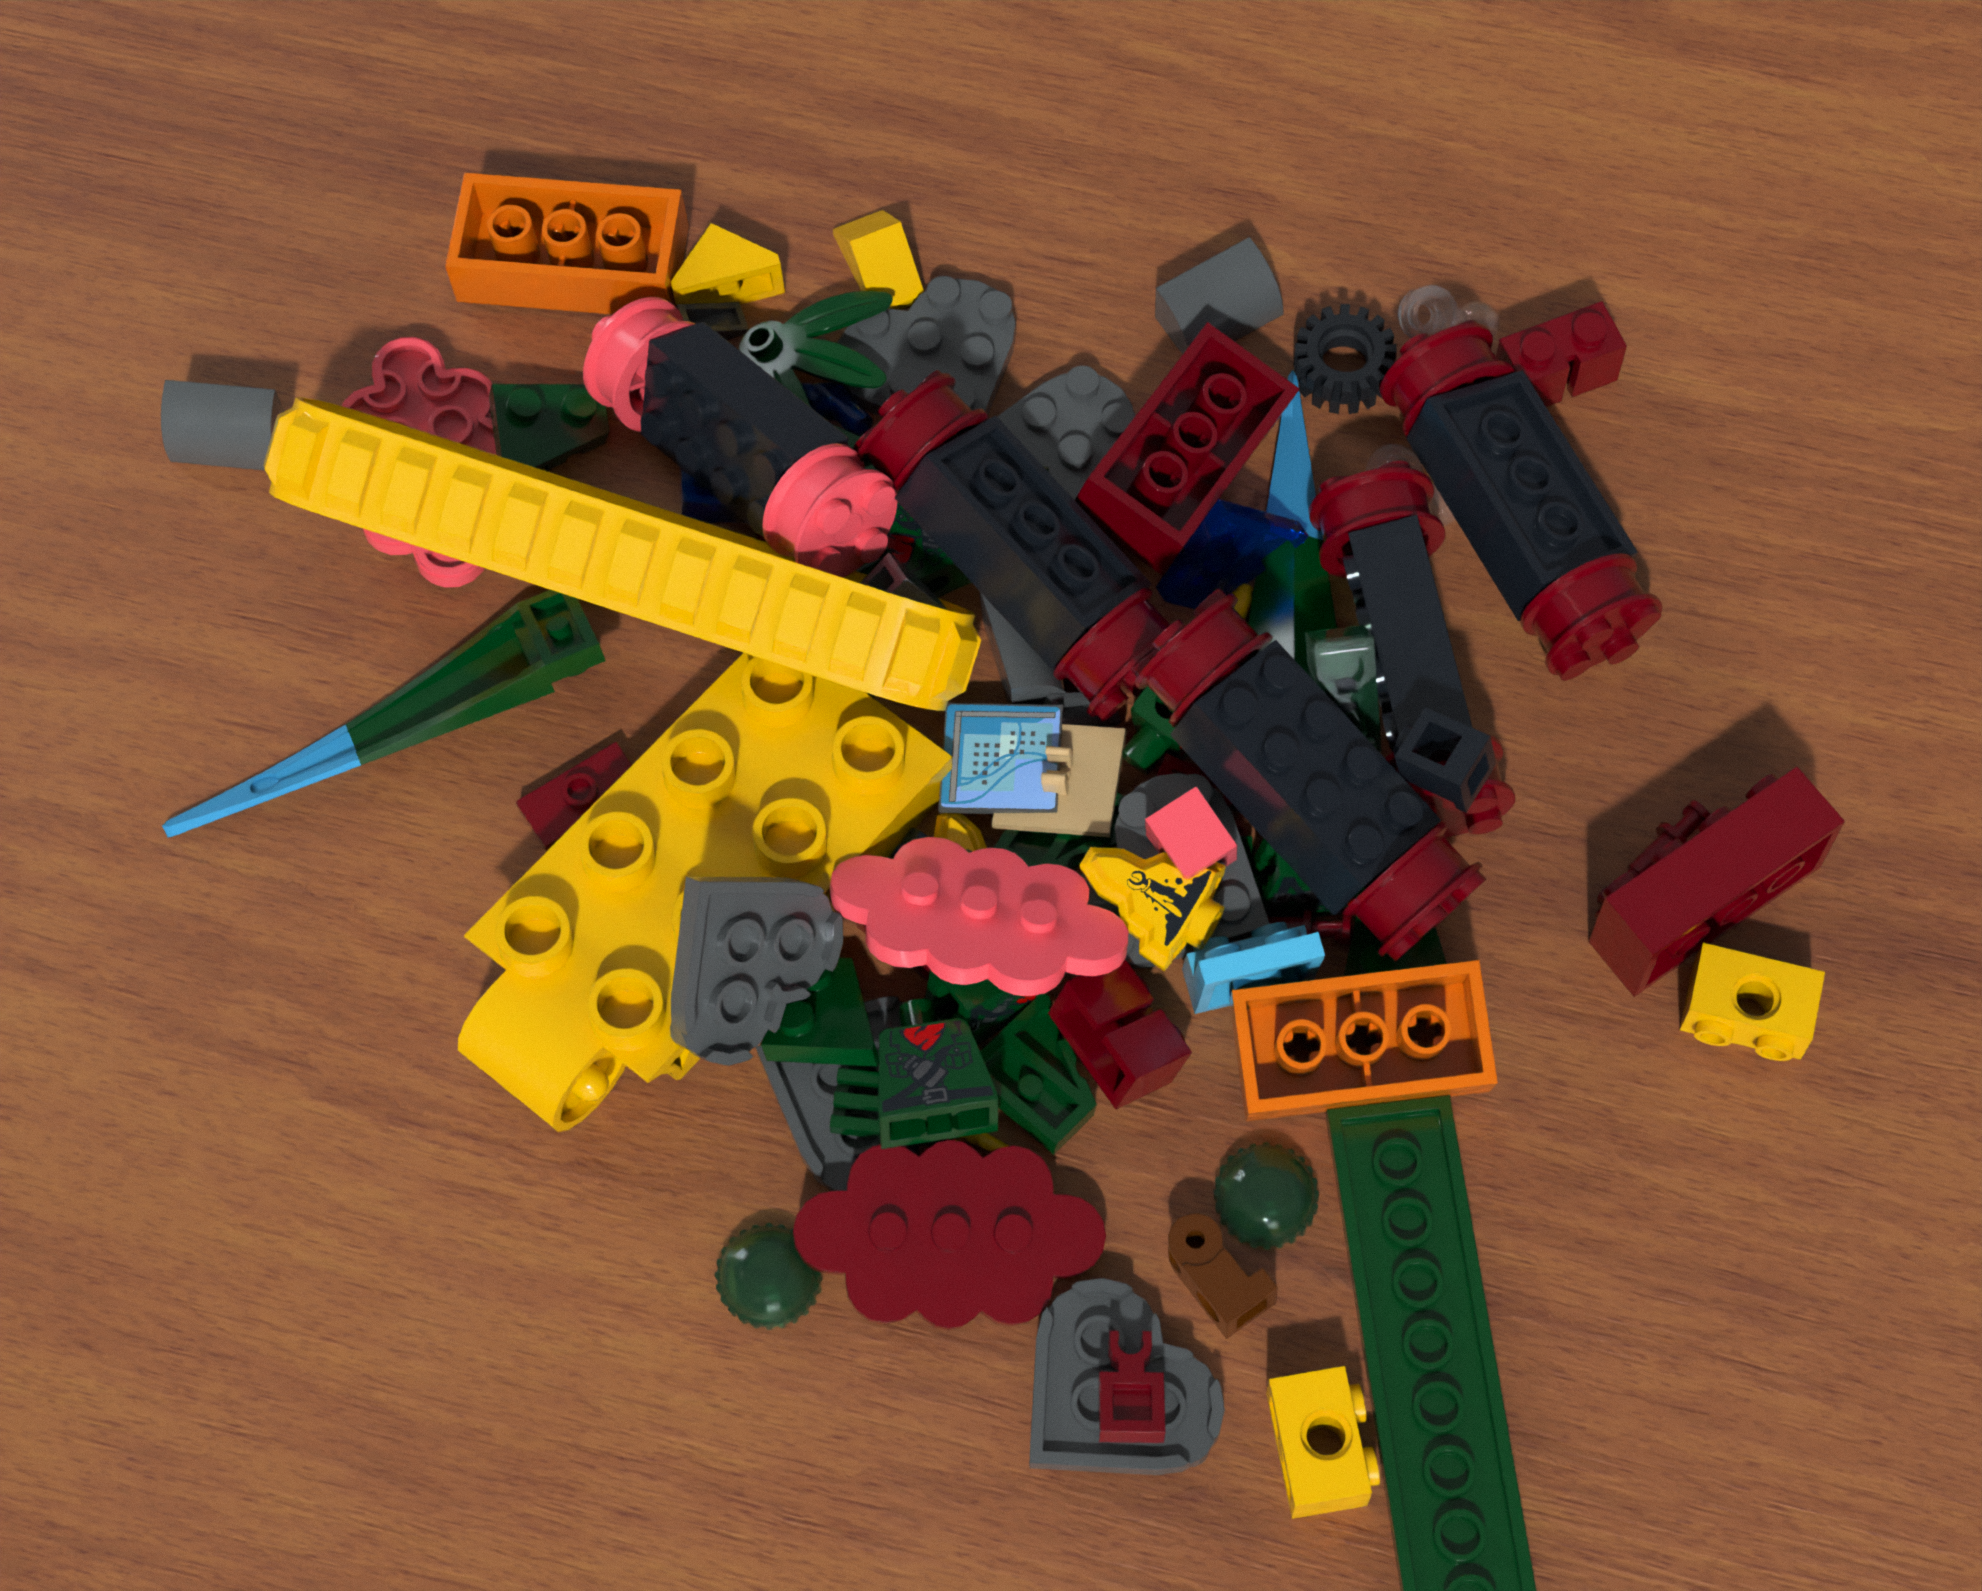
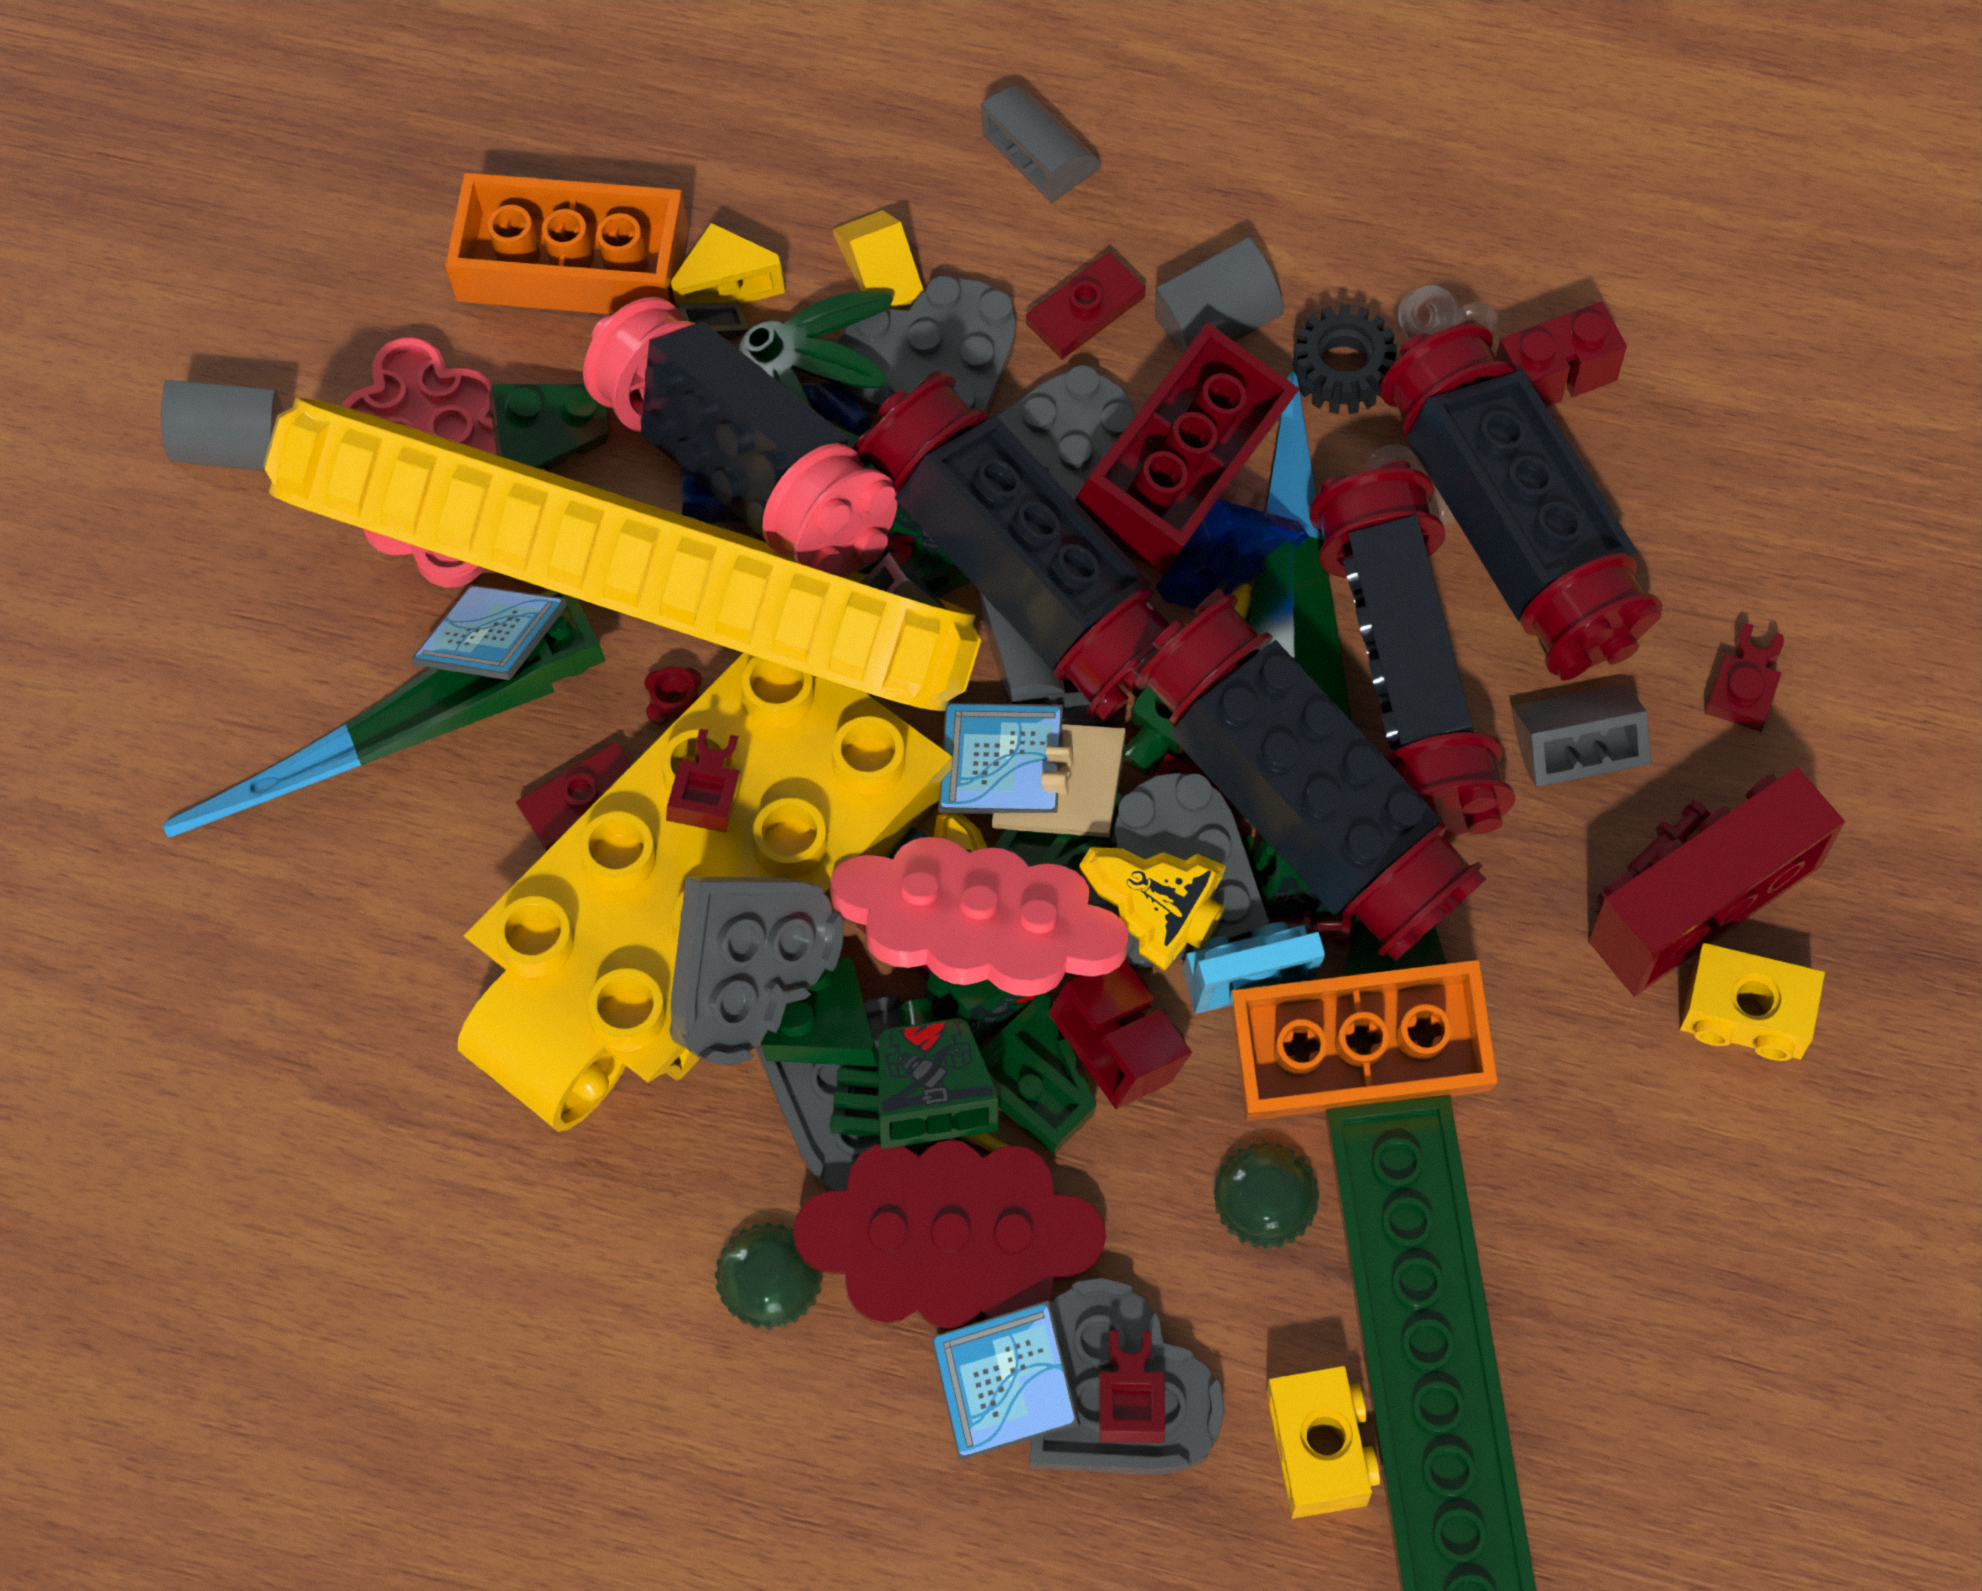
coral panel [1145,787,1237,879] -> none
reddish brown leg [1168,1213,1278,1339] -> none
clear green piece [1305,625,1382,752] -> none
black brick [1394,707,1496,813] -> none
none -> piece [411,585,568,680]
none -> dark red plate [644,666,702,725]
none -> dark red plate [666,729,740,833]
none -> piece [931,1301,1081,1461]
none -> dark grey brick [981,86,1101,204]
none -> dark red plate [1026,252,1146,360]
none -> dark grey brick [1512,684,1651,787]
none -> dark red plate [1705,623,1784,732]

